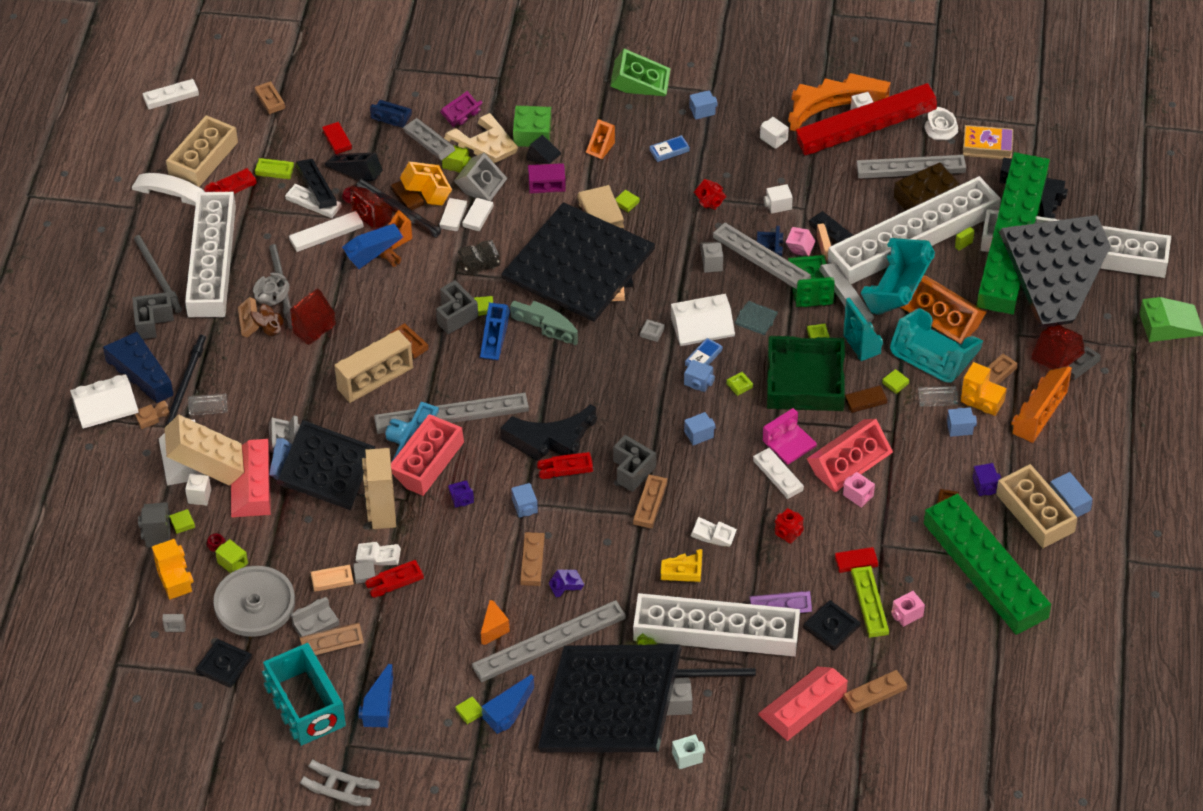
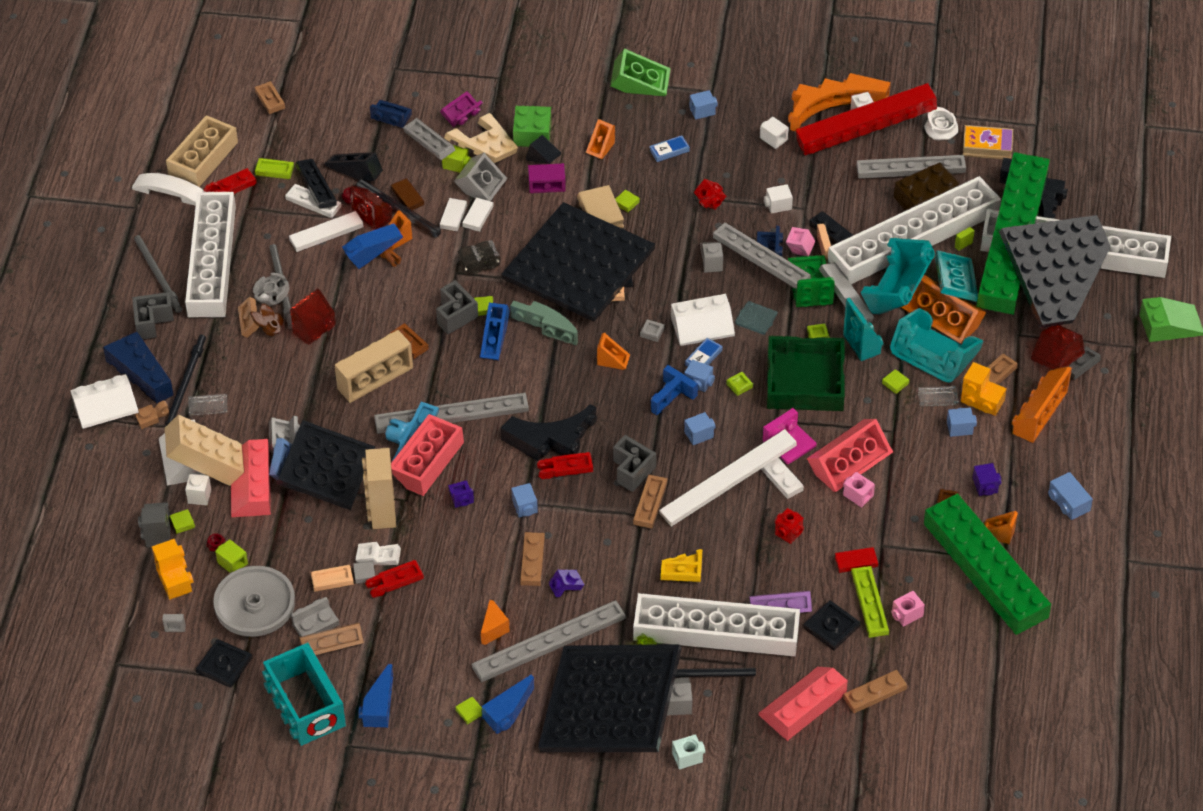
white plate [143,79,199,110] -> none
light grey piece [300,759,380,806] -> none
red tile [322,122,352,154] -> none
light orange brick [400,162,452,205] -> none
white slope [690,517,737,547] -> none
reddish brown tile [845,385,888,413] -> none
tan brick [996,464,1077,548] -> none
none -> orange slope [597,333,630,370]
none -> blue bracket [651,365,698,415]
none -> white tile [659,429,797,527]
none -> teal tile [935,250,978,302]
none -> orange slope [984,511,1018,545]

